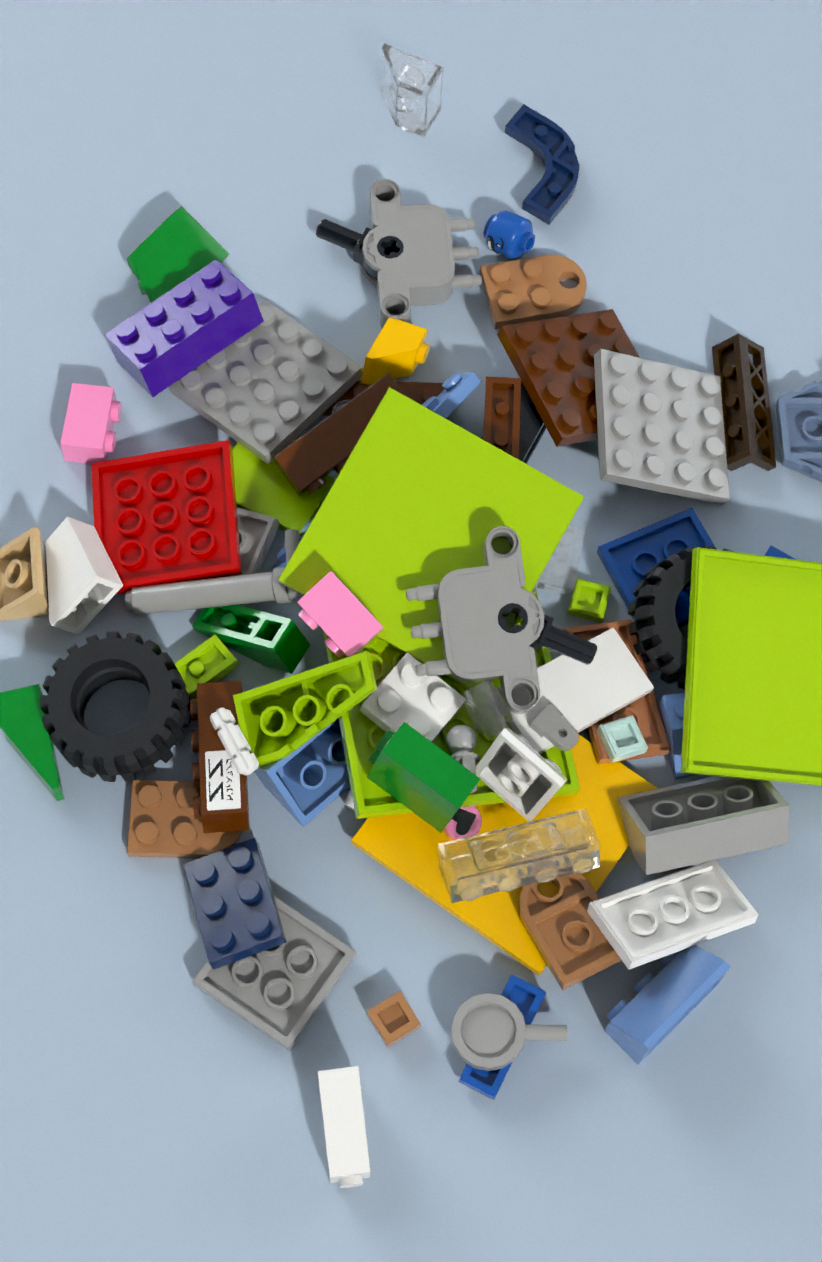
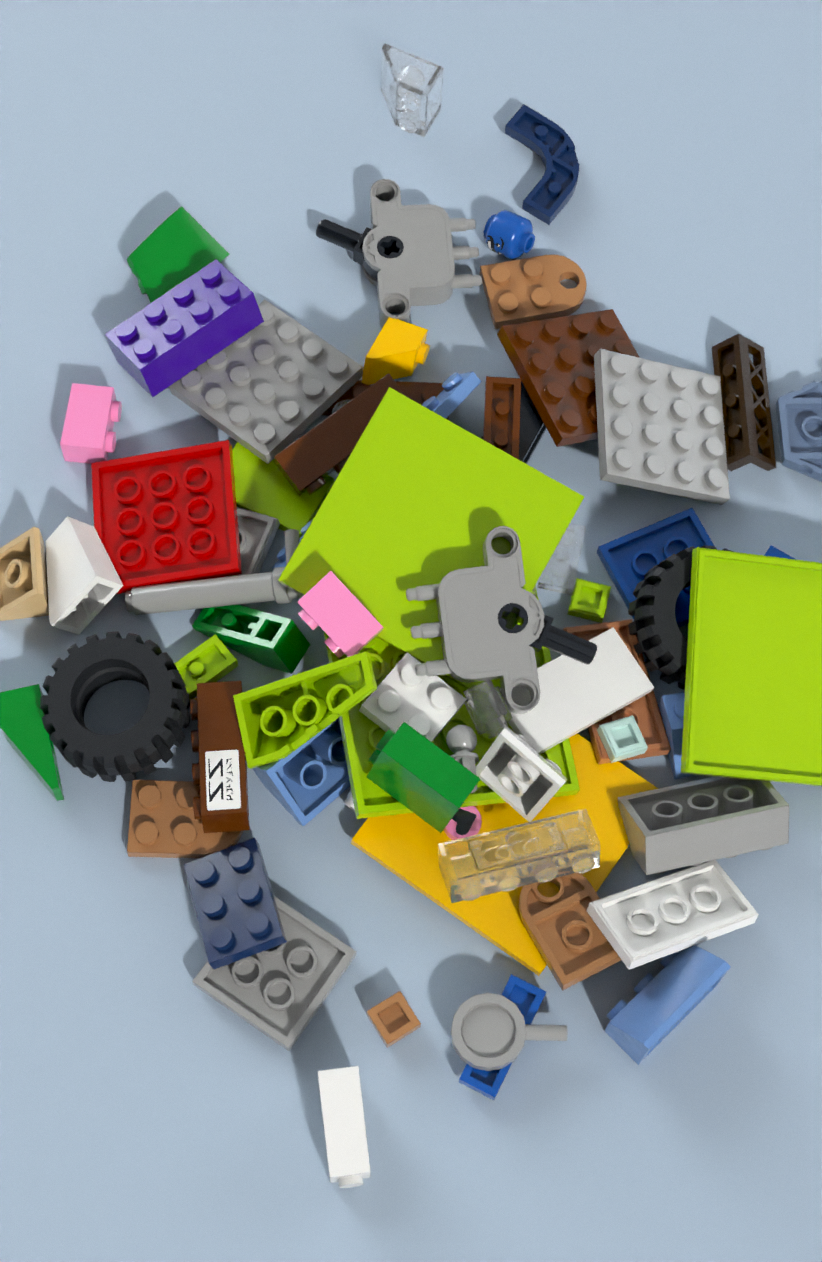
white axle [210,707,259,776] -> none
light grey piece [529,703,579,751] -> none

